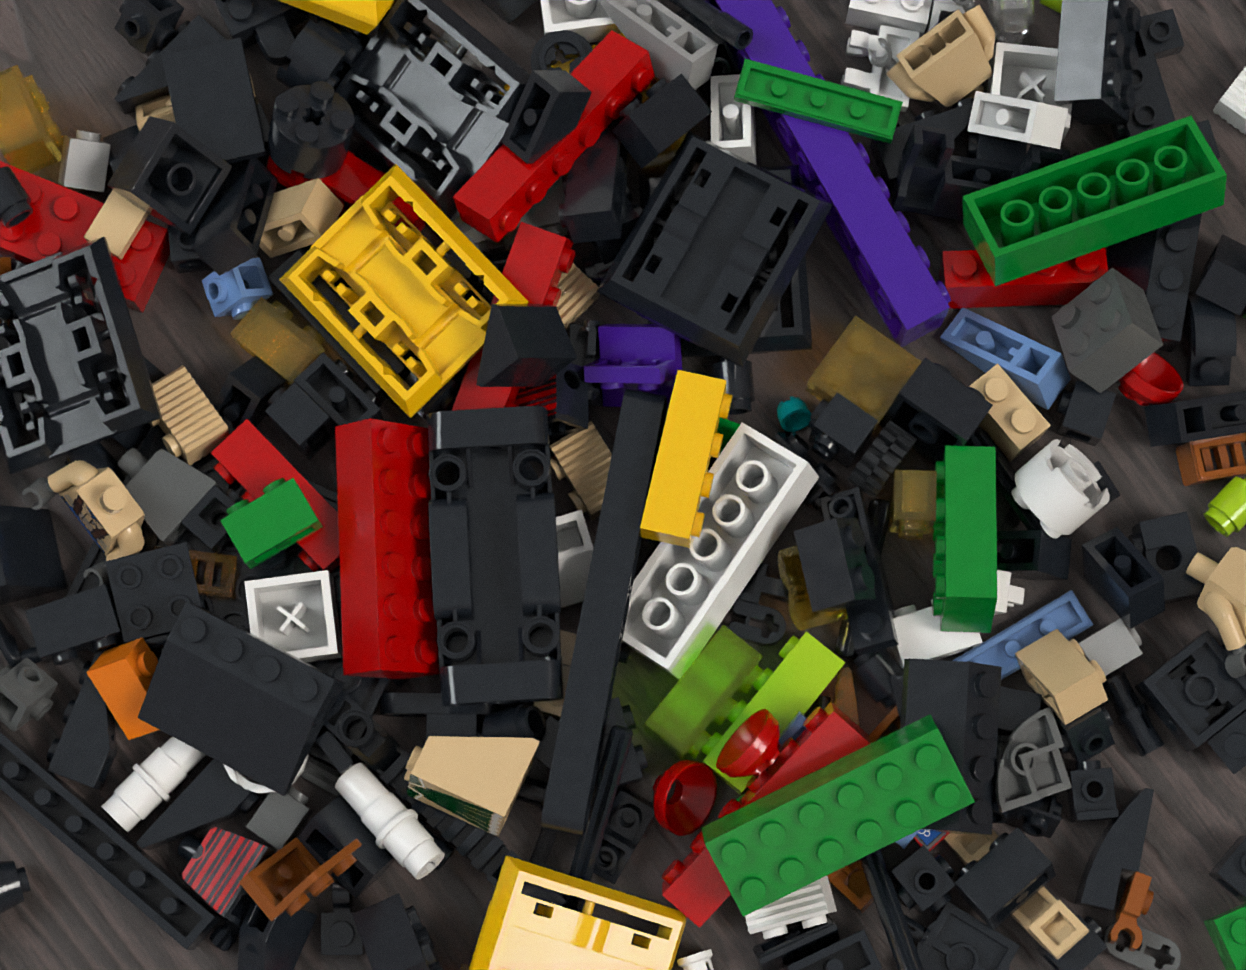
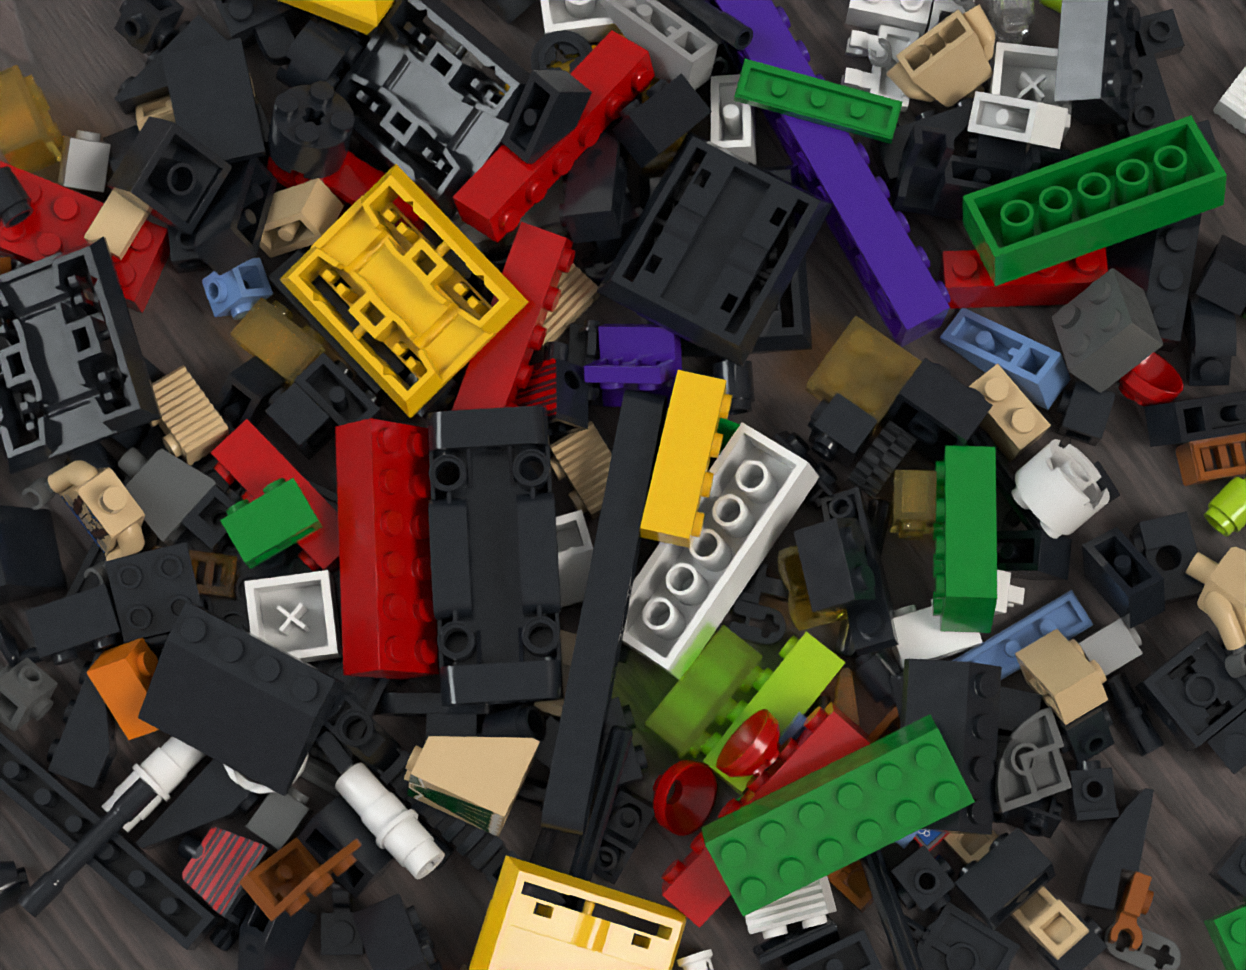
black slope [476,304,577,387] -> none
teal hinge [777,396,812,432] -> none
none -> black piece [18,777,158,917]

